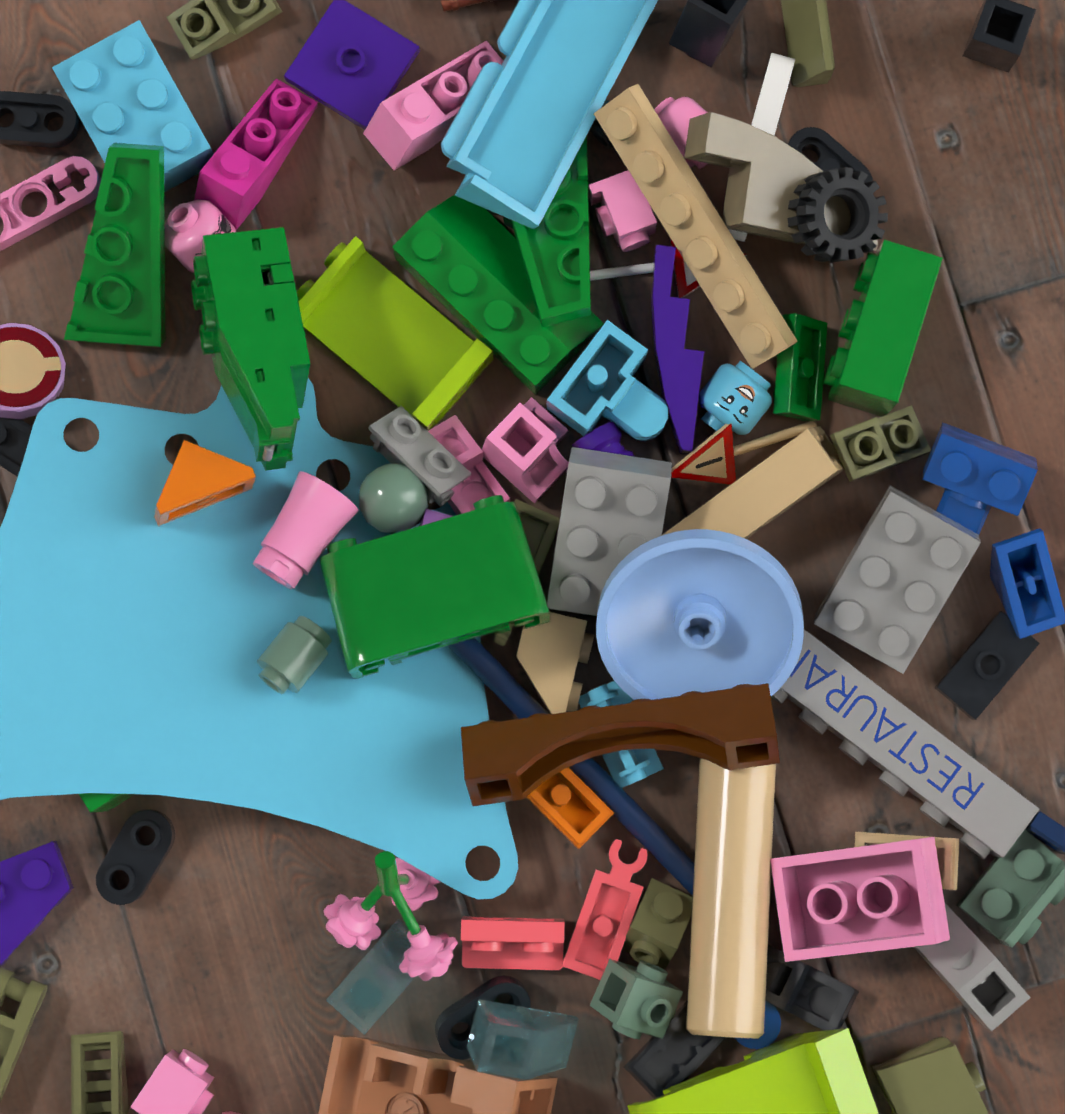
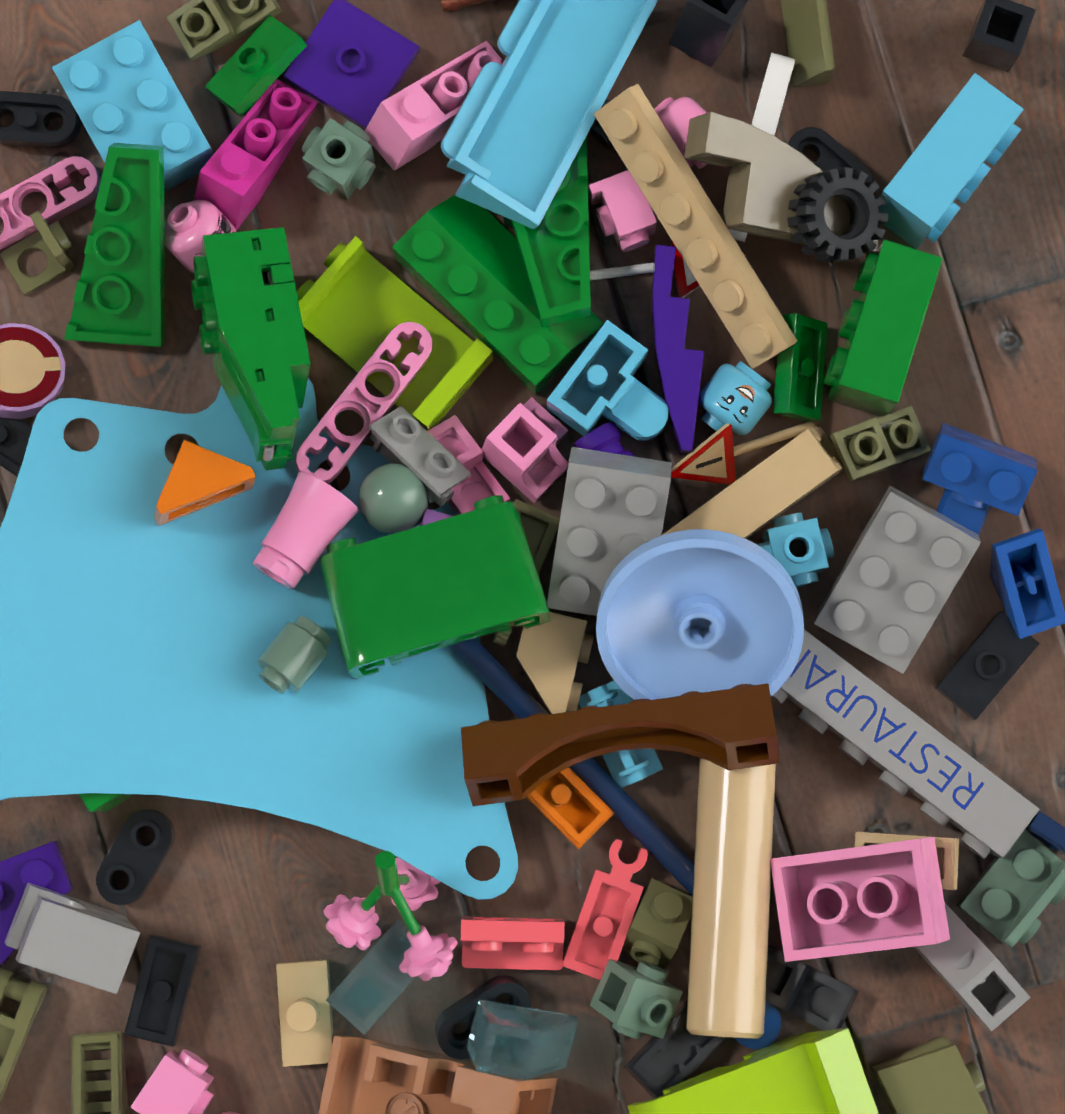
none -> olive bracket [0,211,76,296]
none -> light grey piece [4,882,140,994]
none -> black plate [124,934,201,1047]
none -> green plate [205,15,307,118]
none -> tan tile [276,959,334,1067]
none -> bright pink beam [296,322,432,484]
none -> sand green brick [302,118,376,200]
none -> medium azure brick [758,513,834,587]
none -> medium azure brick [878,73,1024,249]

